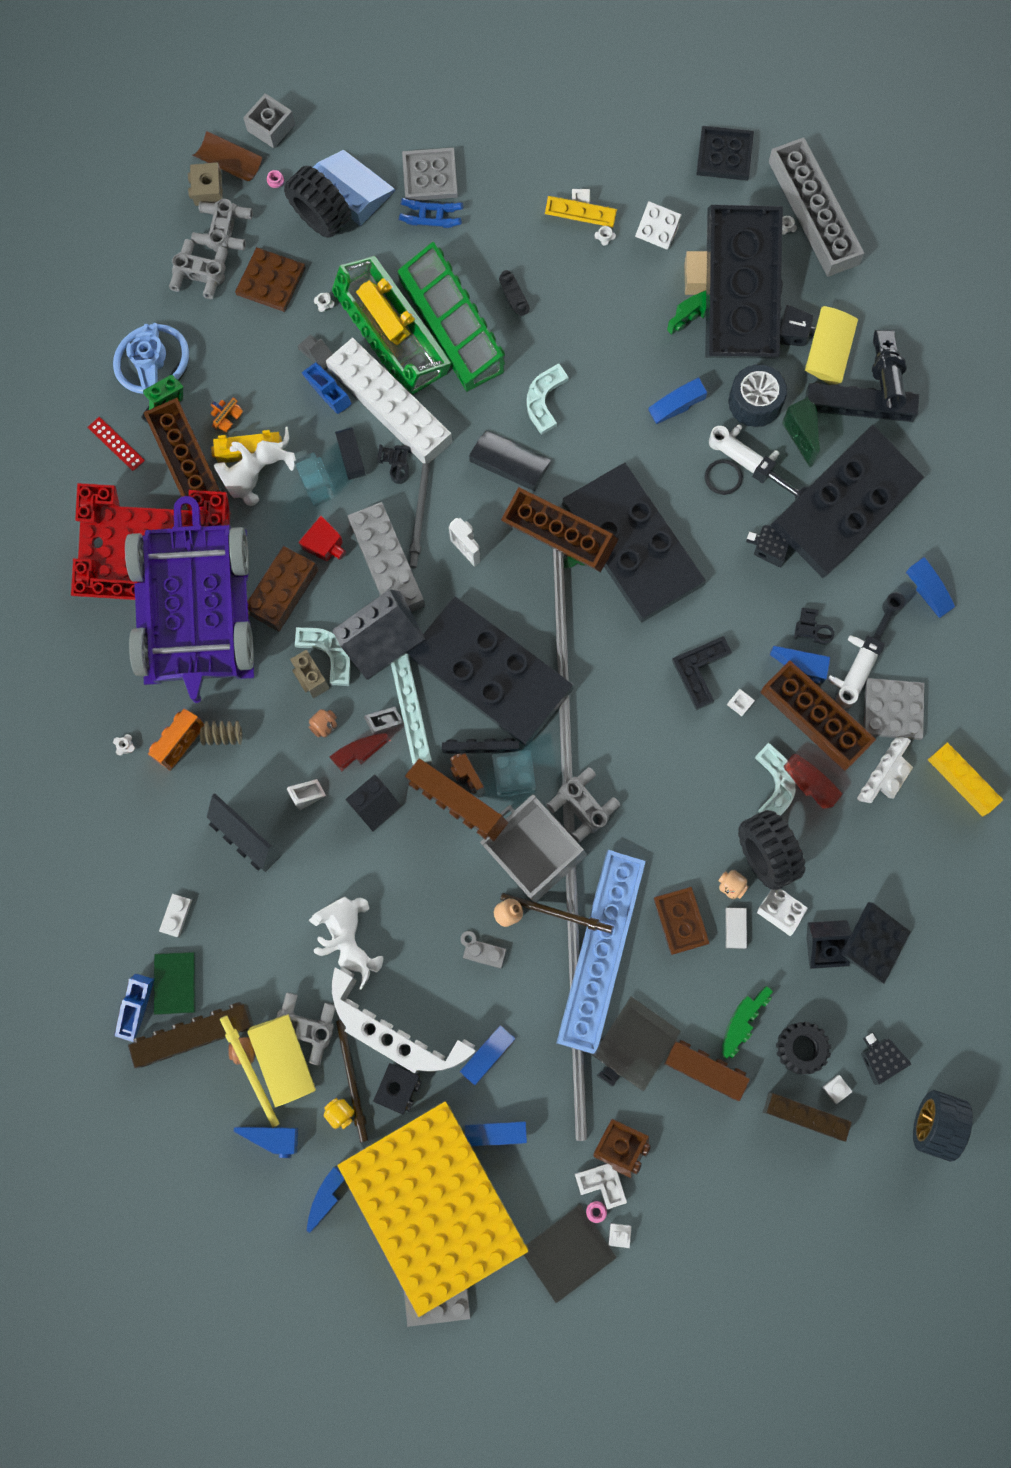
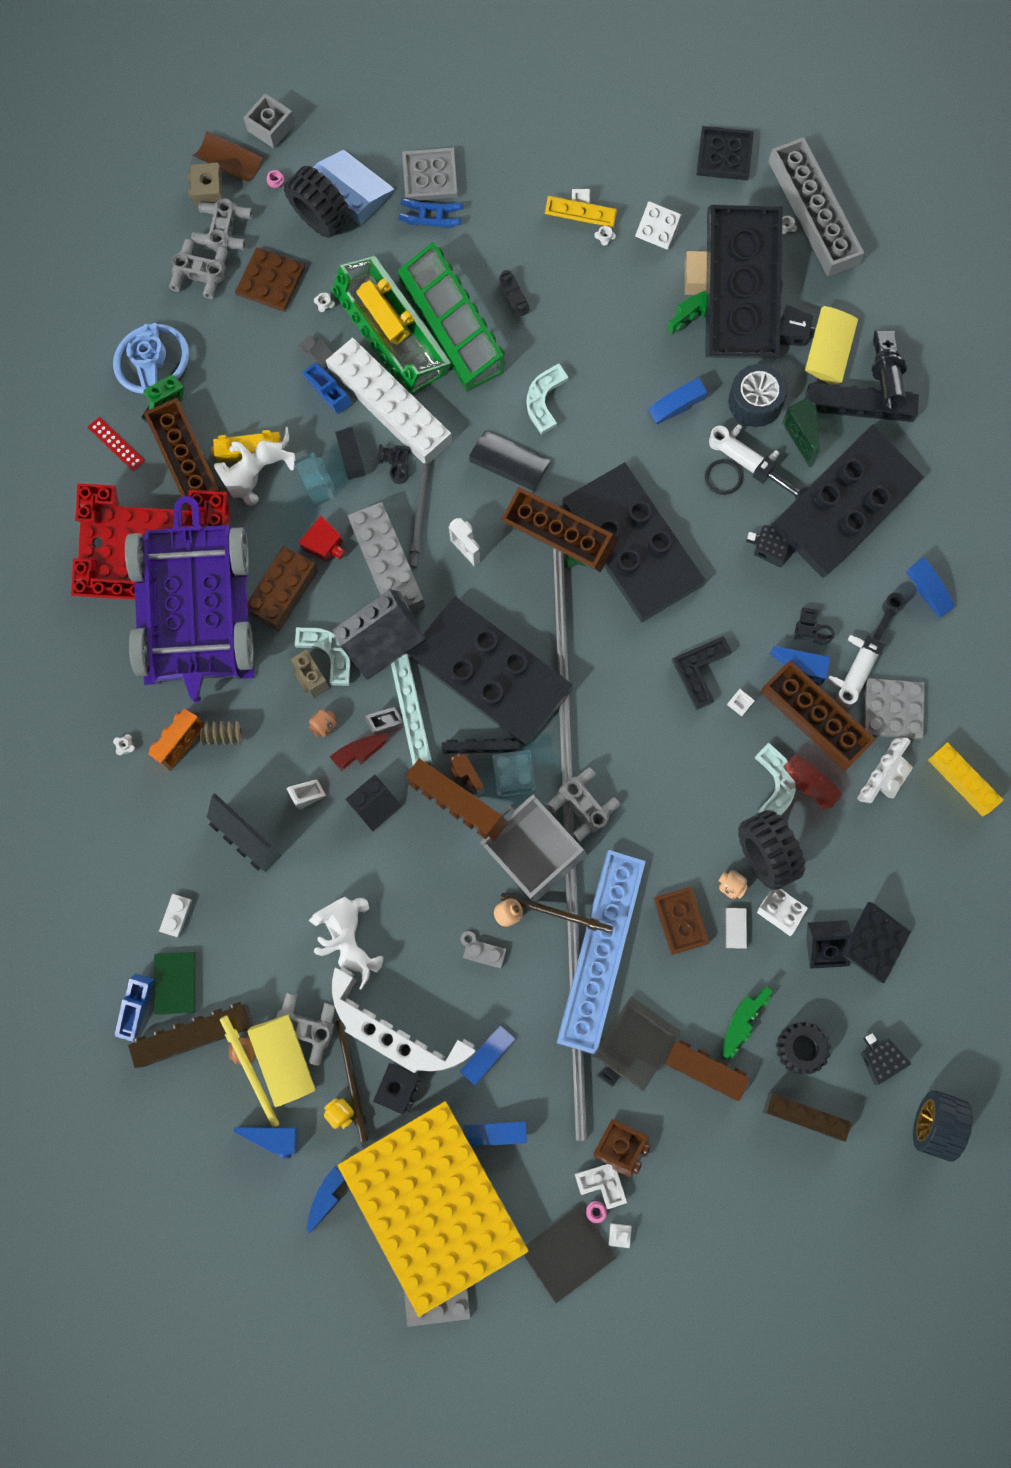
orange hips [210,397,243,433] -> none
white plate [822,1075,852,1104] -> none

